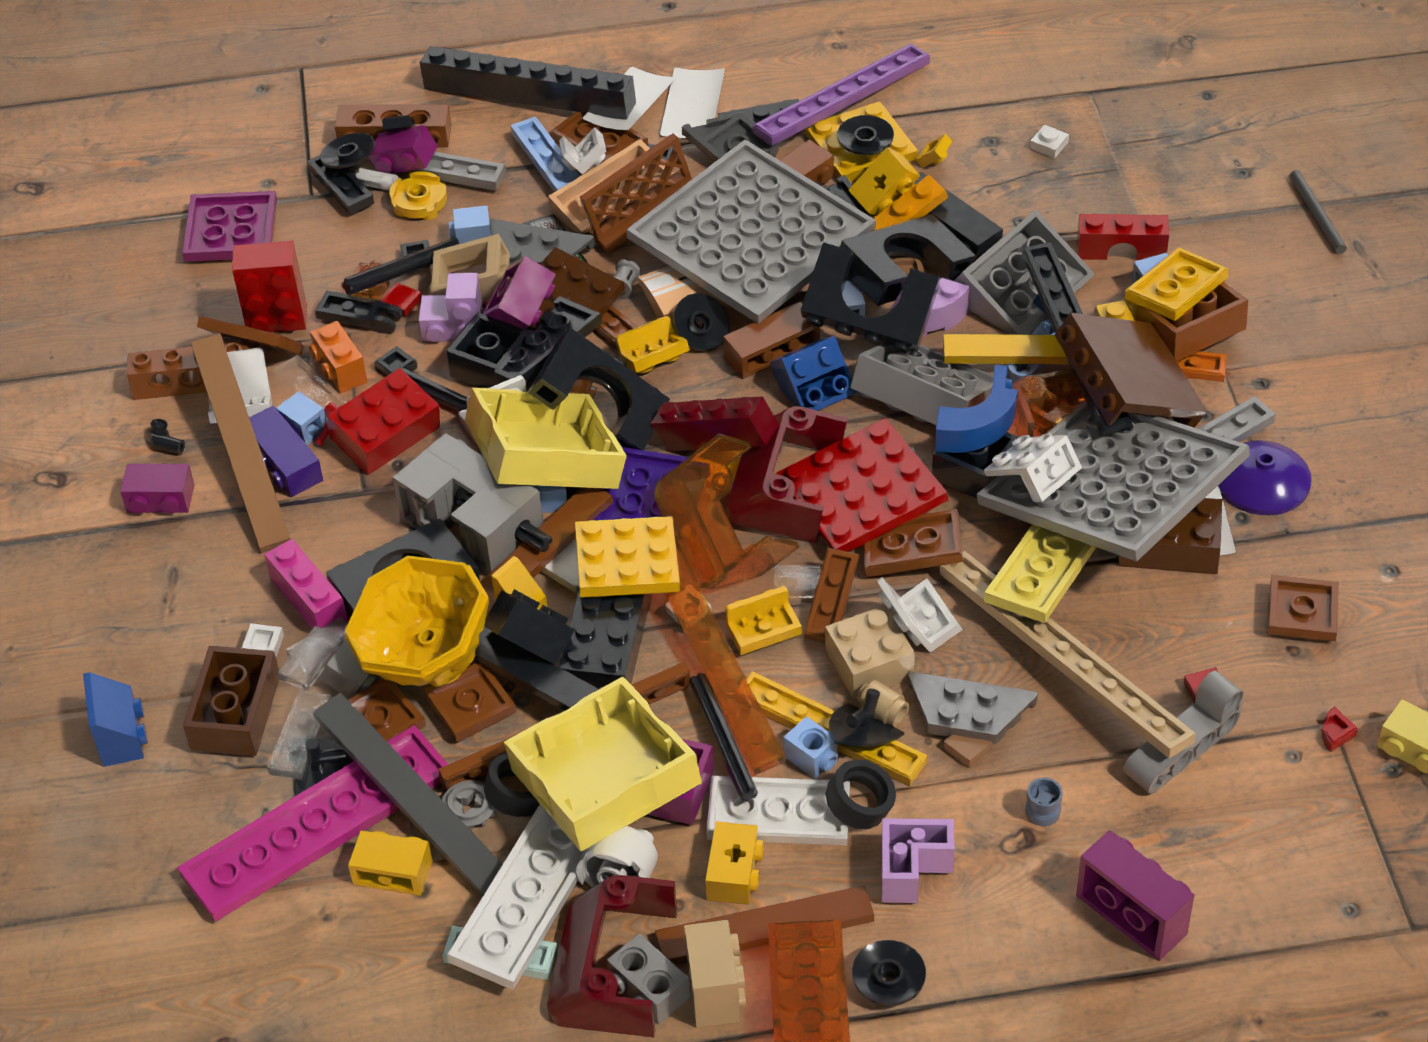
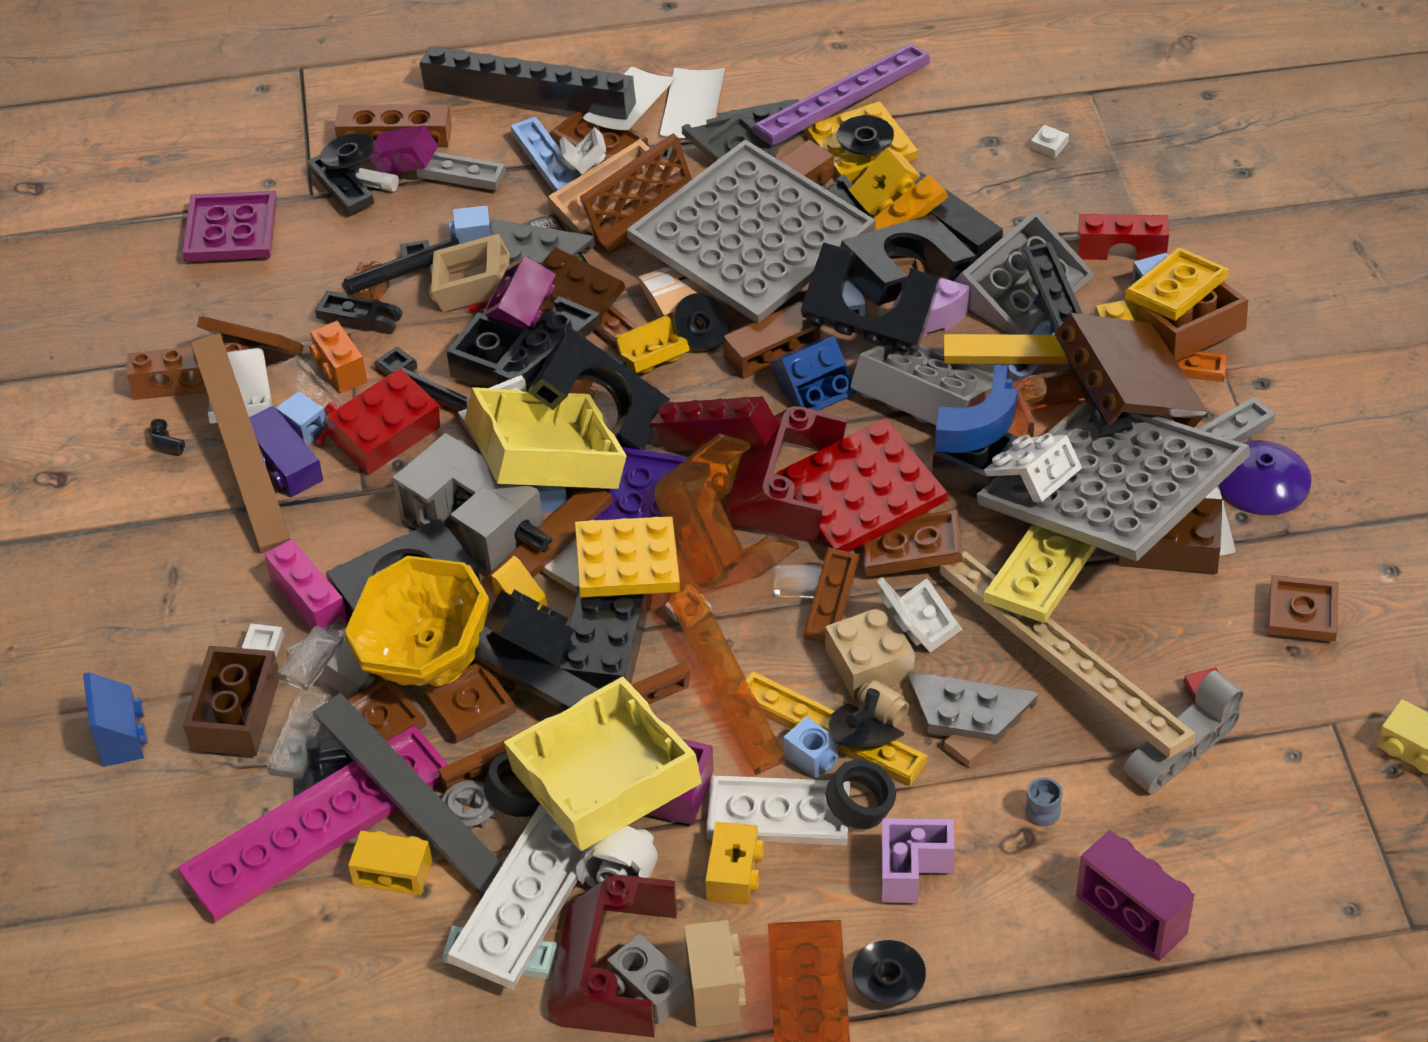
magenta brick [120,464,195,513] -> none
red brick [232,240,307,332] -> none
red tile [381,282,422,317] -> none
black tile [382,115,415,132] -> none
yellow plate [389,172,447,220] -> none
lavender brick [419,273,483,342] -> none
light grey bush [613,259,640,299] -> none
dark orange tile [655,885,874,965] -> none
black axle [689,673,758,802] -> none
yellow bracket [725,586,802,655] -> none
yellow plate [916,133,953,168] -> none
clear orange brick [1023,388,1074,435] -> none
dark grey bar [1289,170,1347,254] -> none
red tile [1322,706,1358,752] -> none

